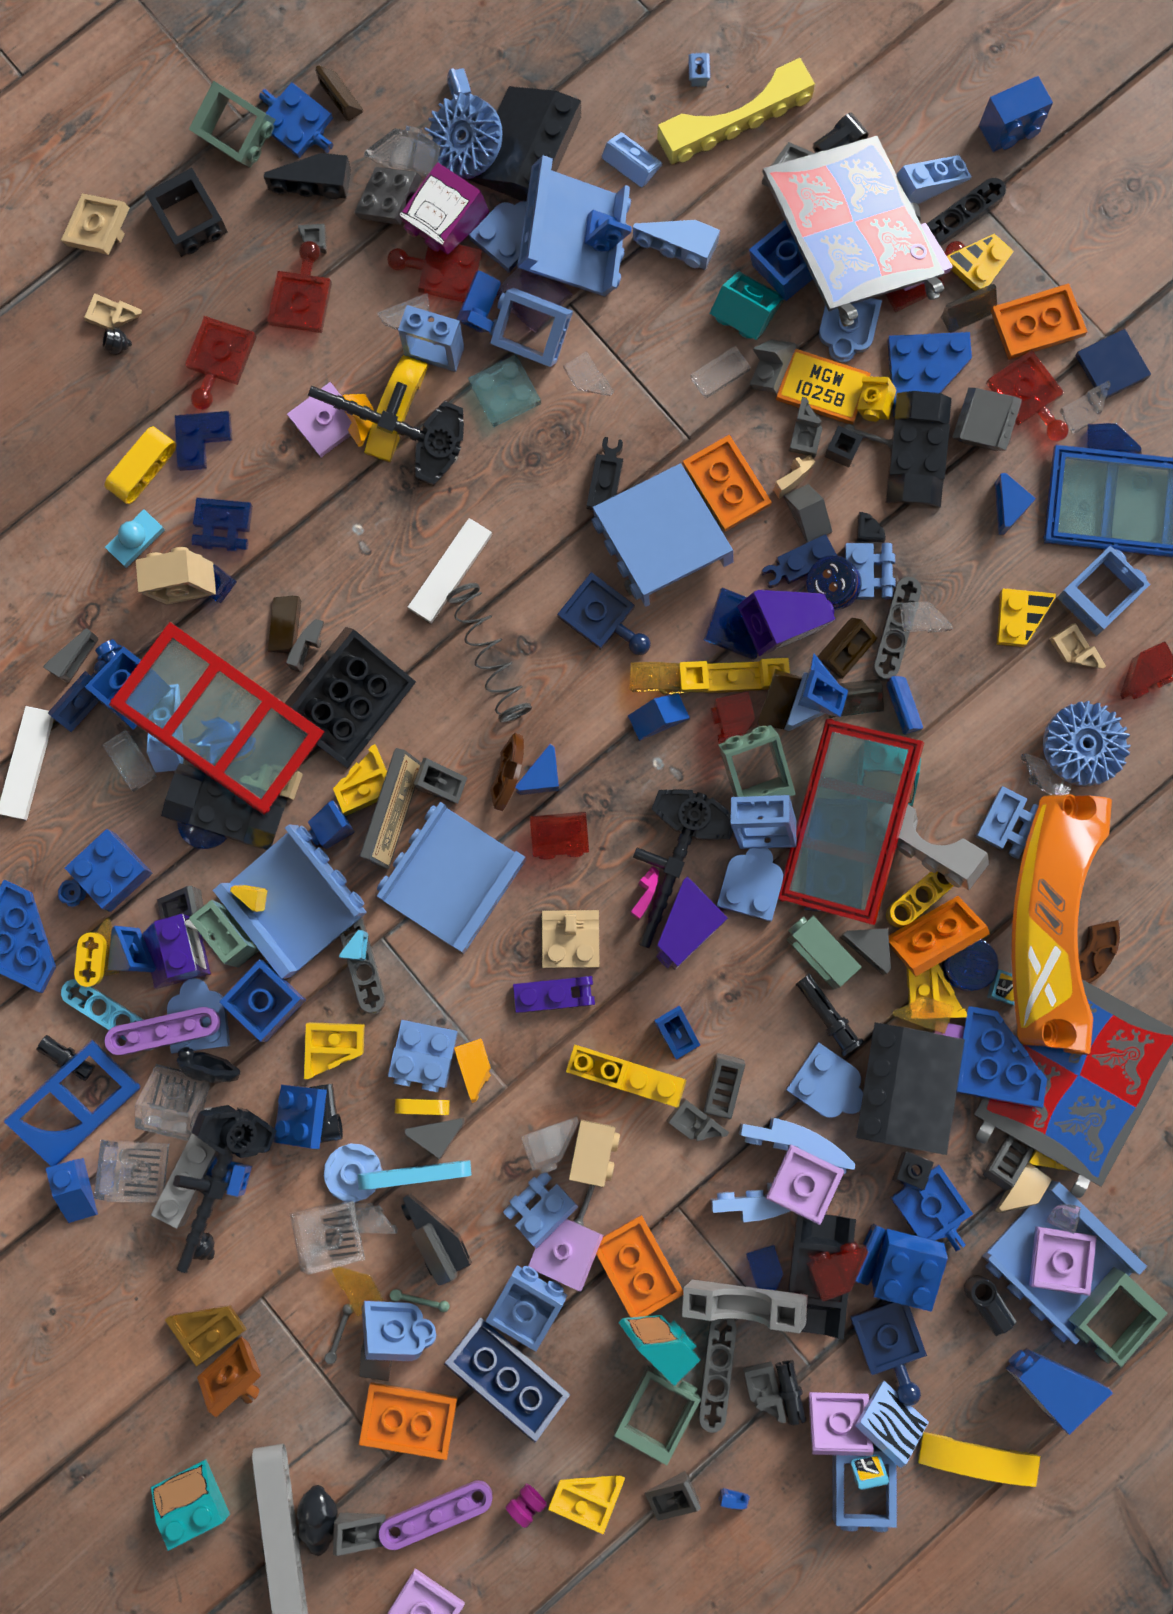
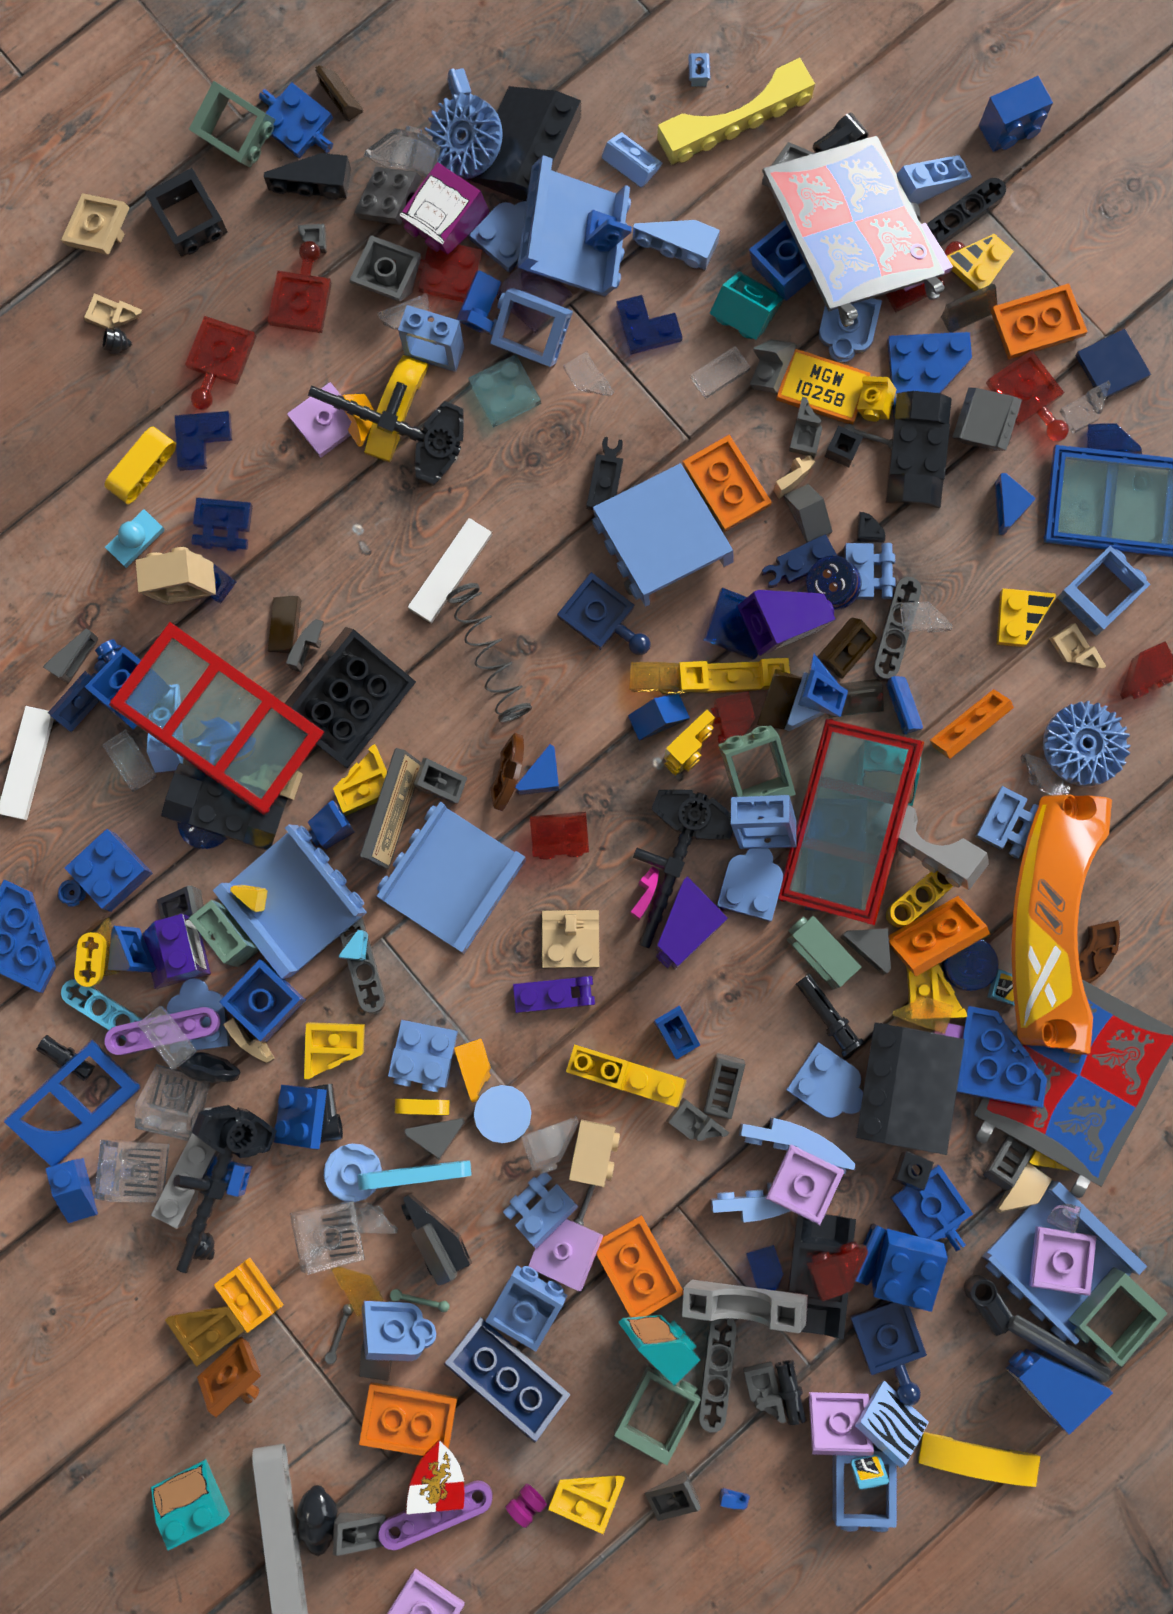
none -> clear tile [137,1006,197,1070]
none -> light orange plate [214,1258,284,1333]
none -> tan slope [223,1018,275,1063]
none -> dark grey slope [349,235,421,302]
none -> shield [406,1440,465,1514]
none -> light blue tile [474,1085,532,1143]
none -> clear blue plate [616,295,683,355]
none -> yellow plate [664,710,715,776]
none -> orange plate [930,689,1014,759]
none -> dark grey axle [1007,1315,1111,1383]

